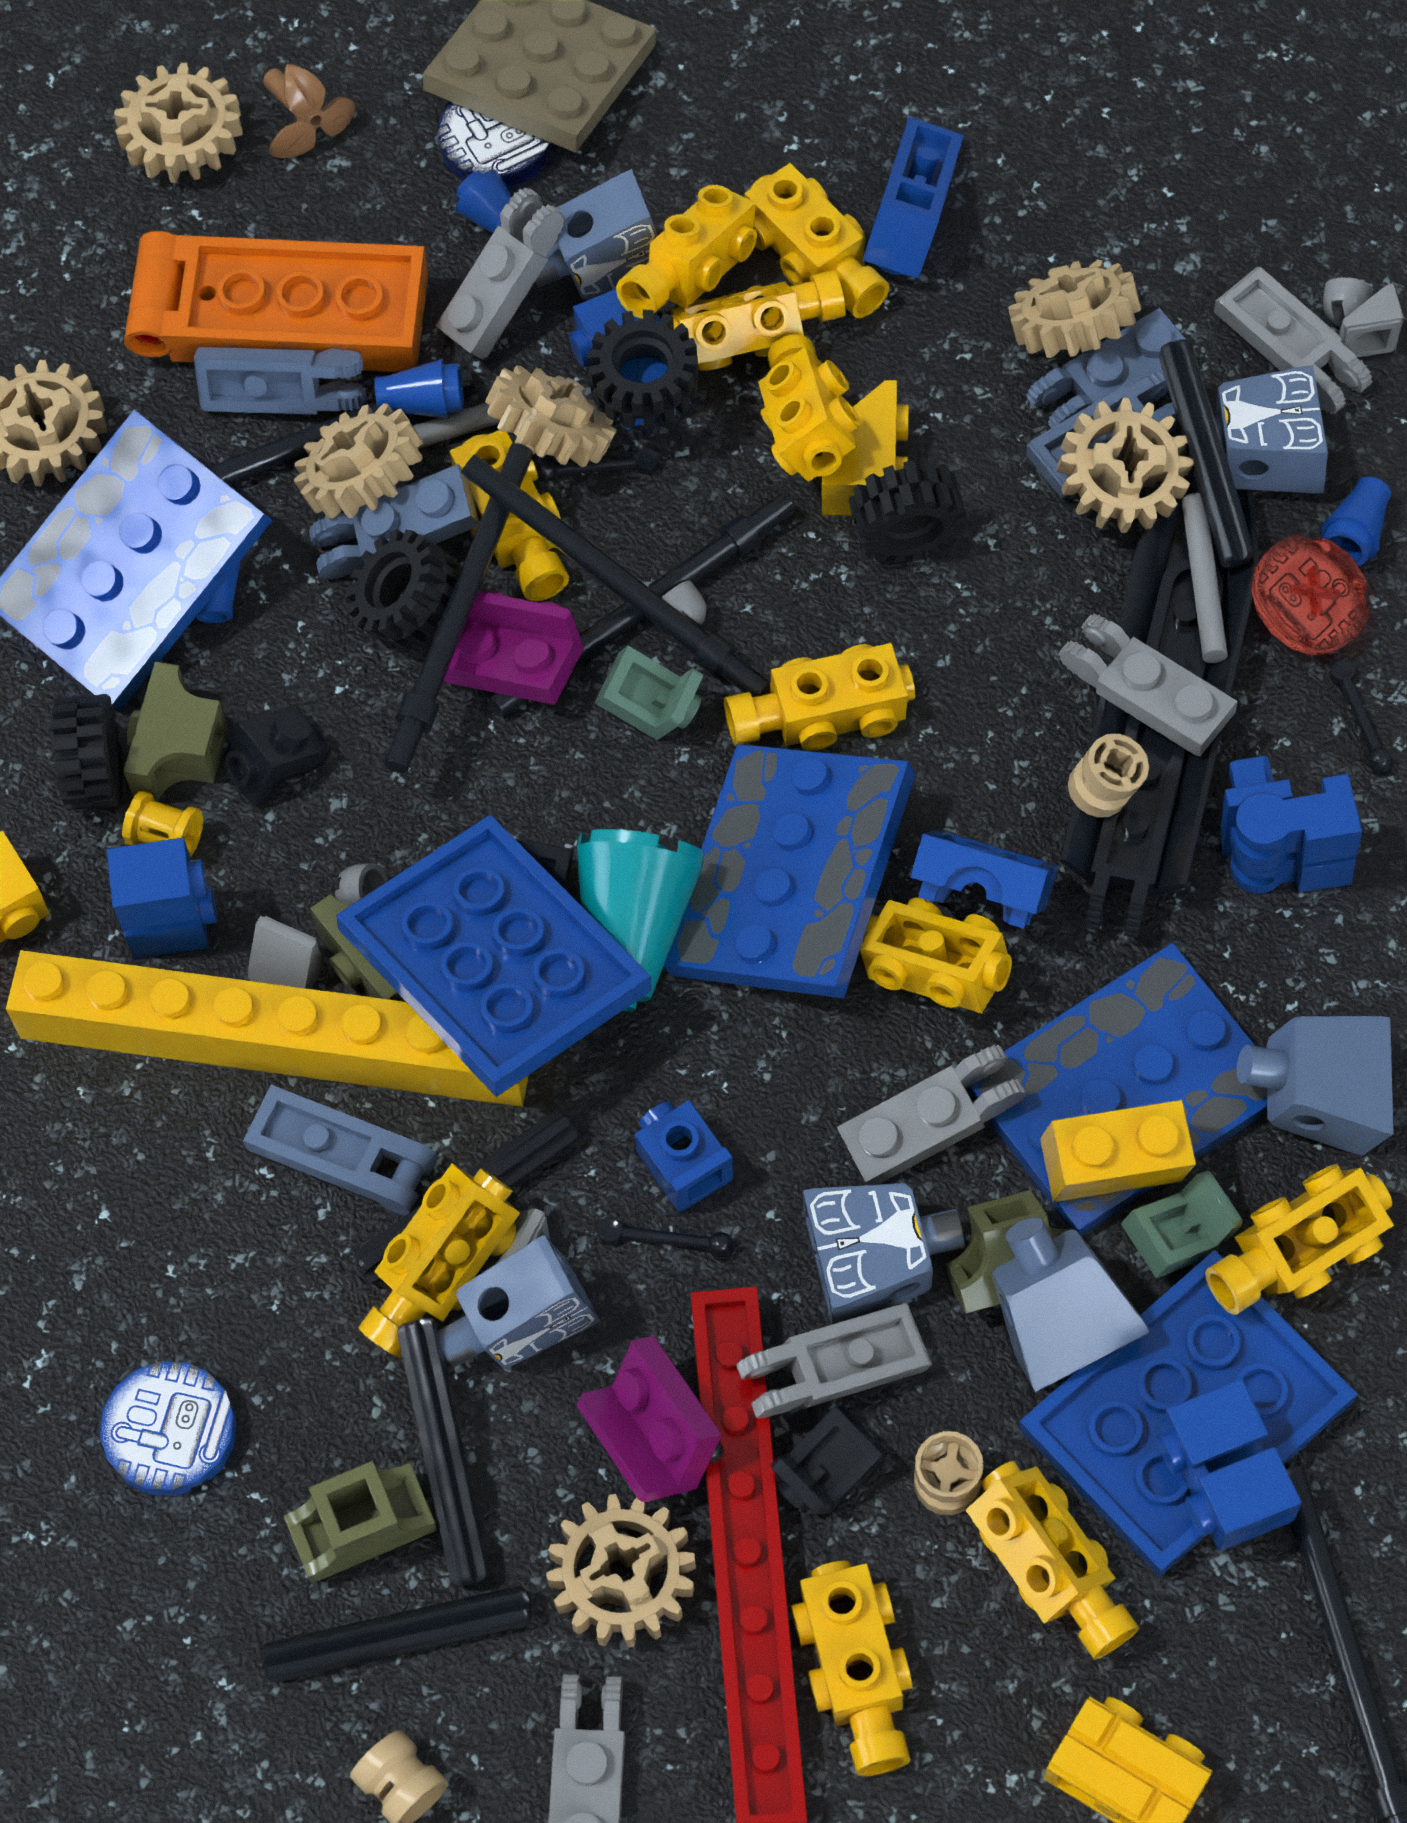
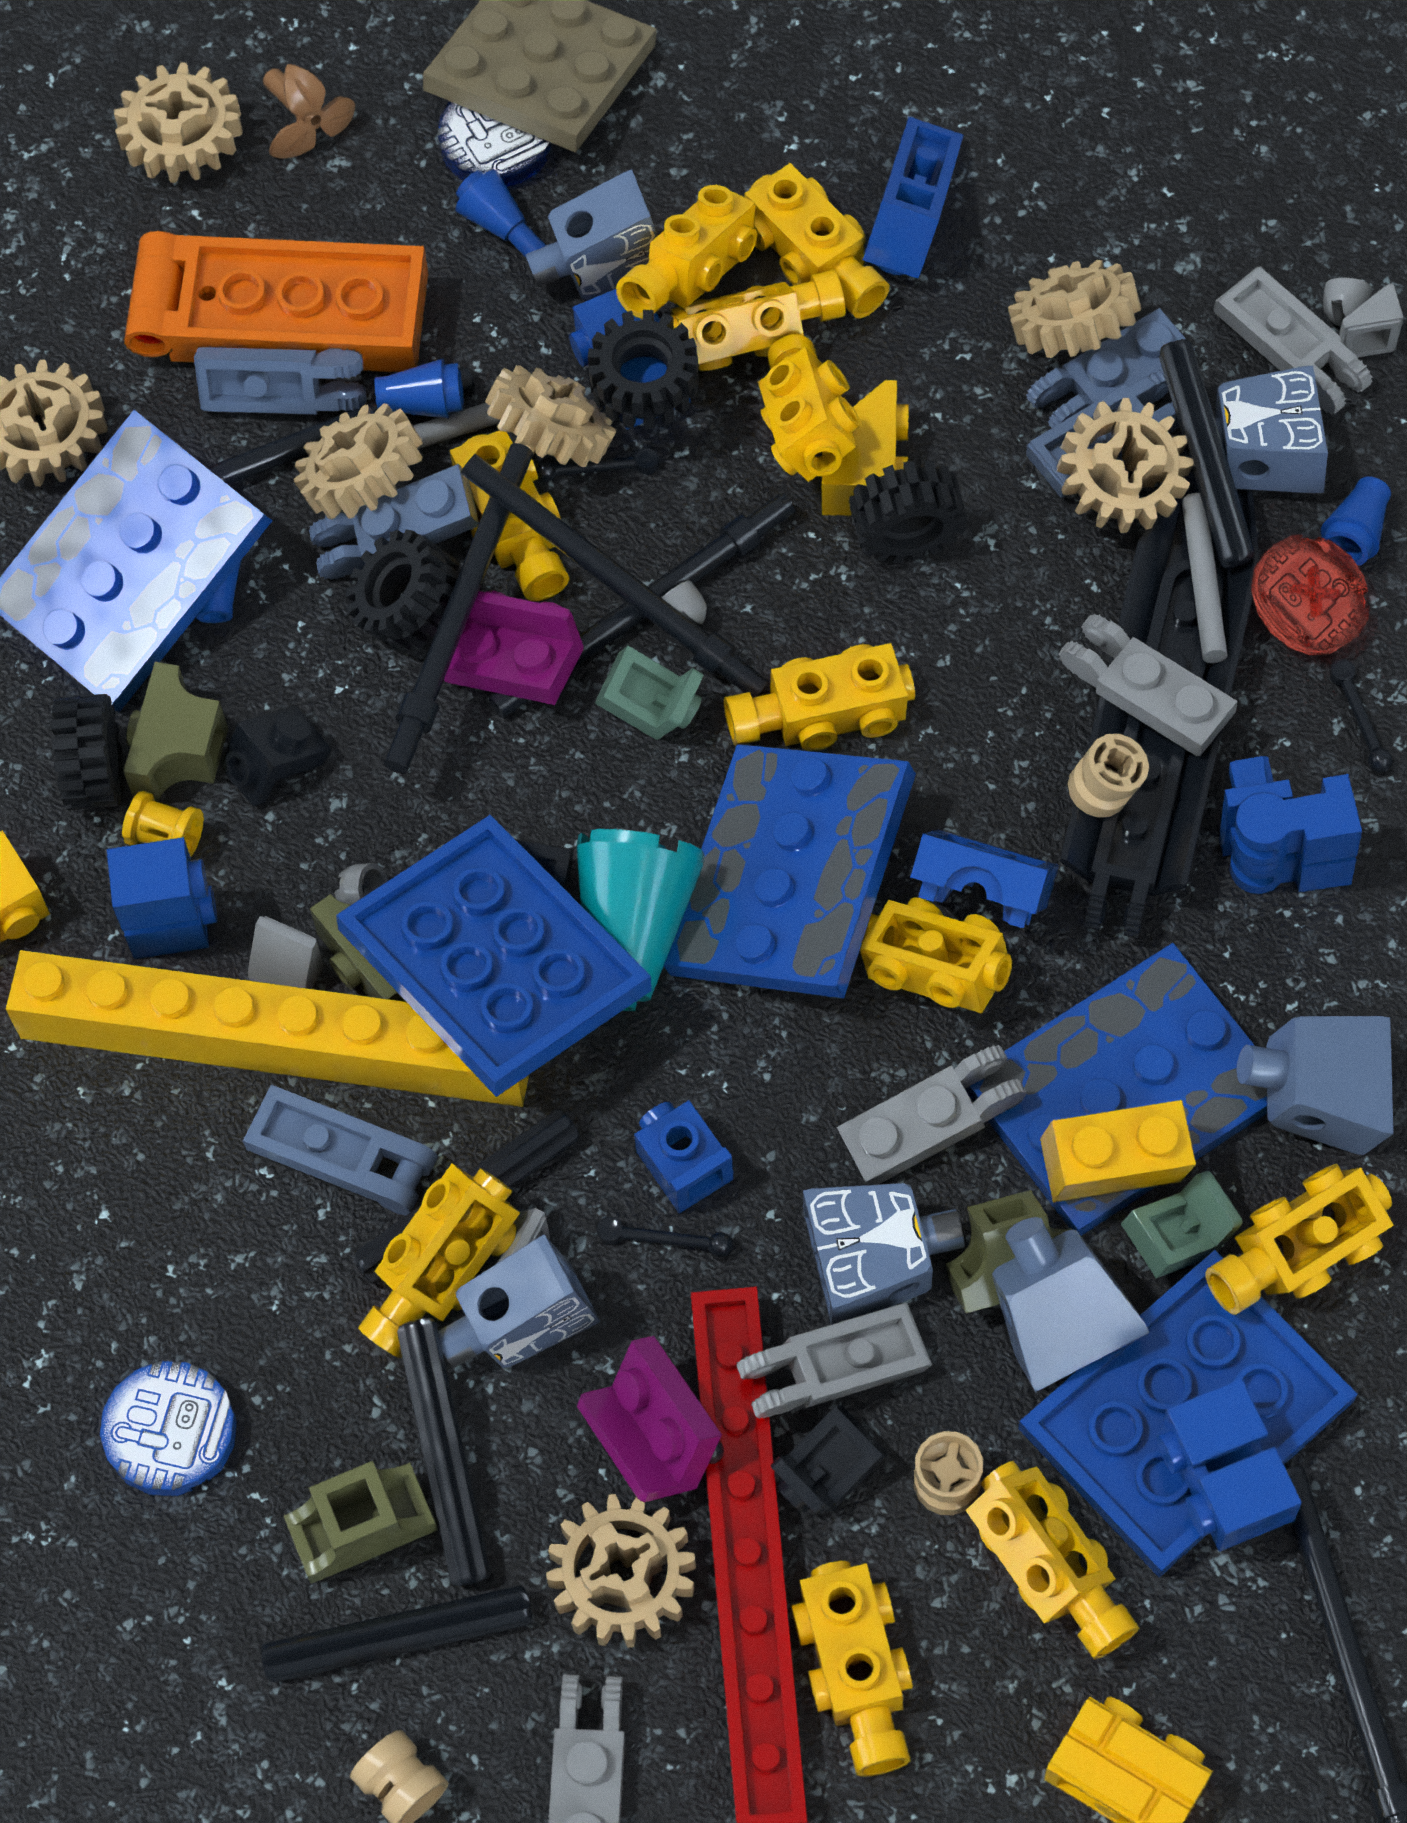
light grey hinge [436,187,565,359] -> none

